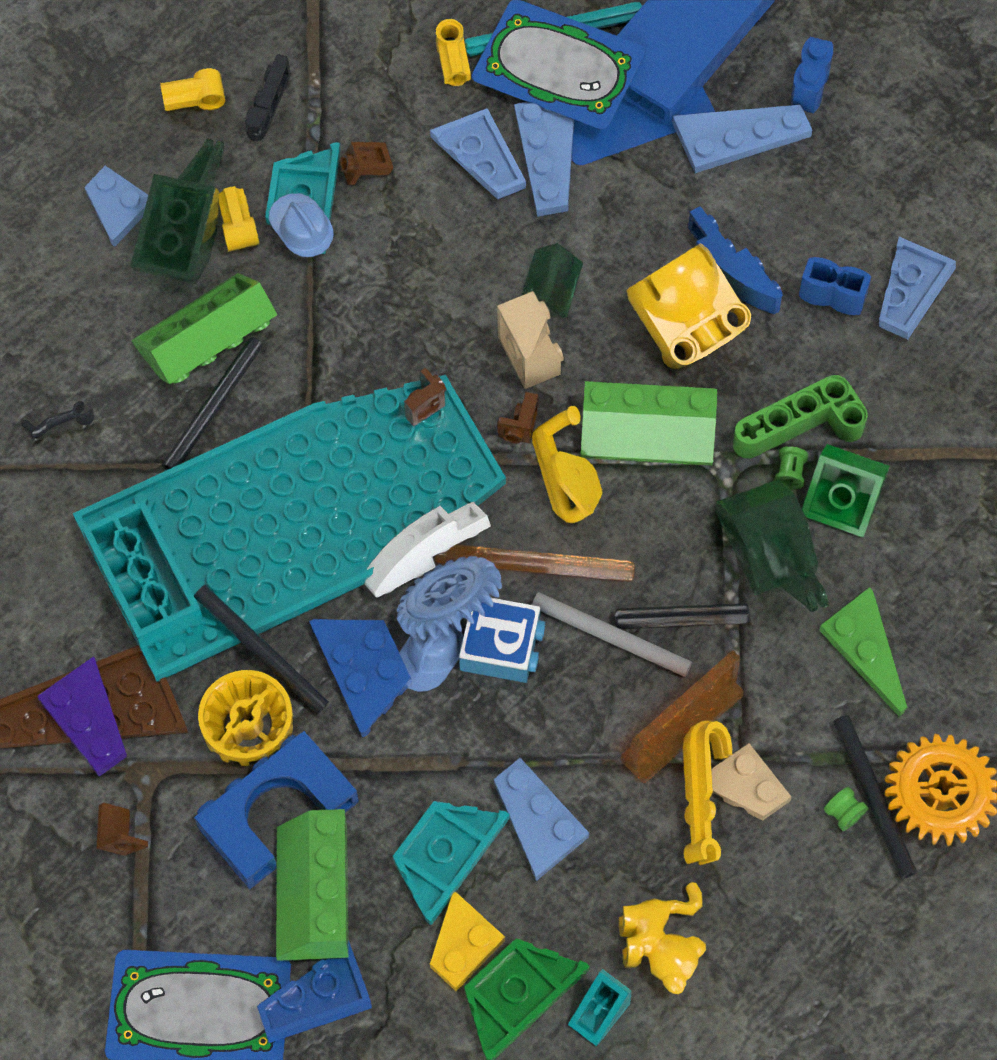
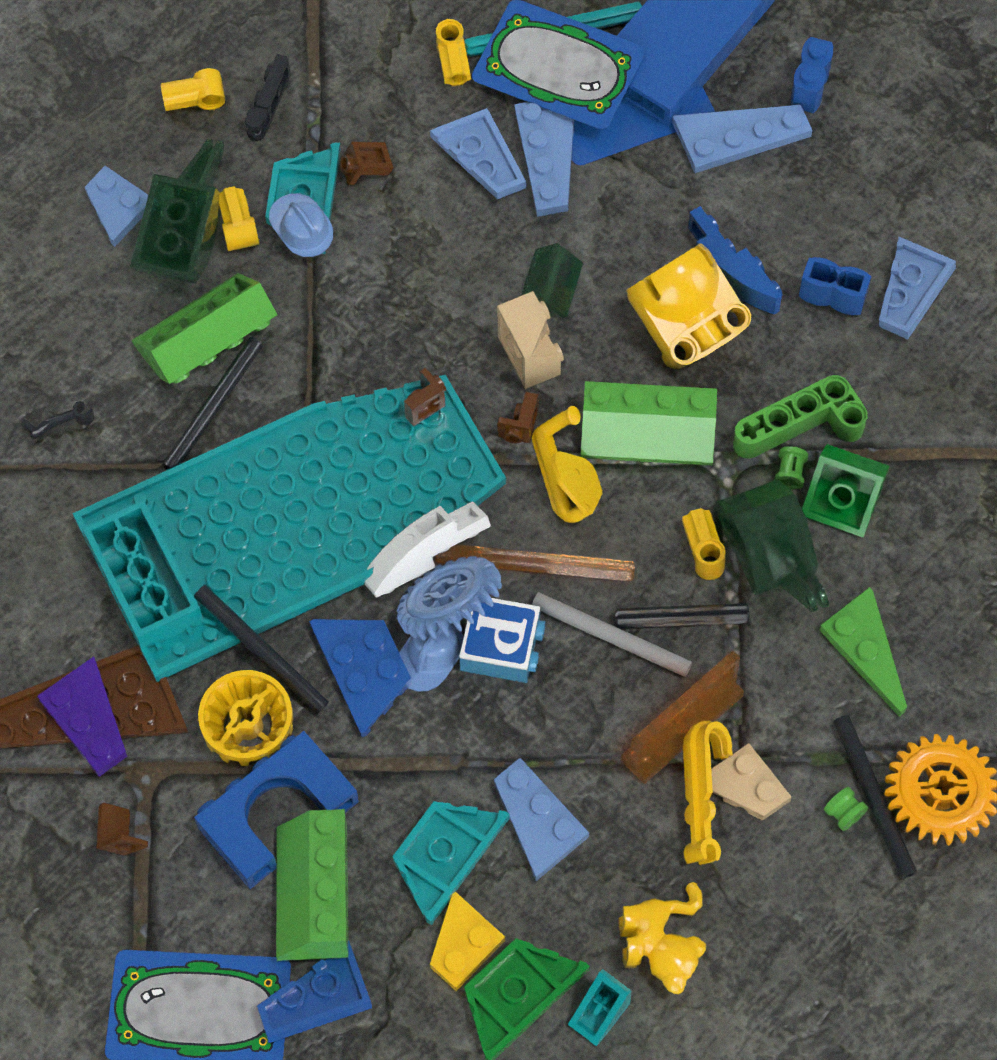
none -> yellow piece [682,508,725,580]

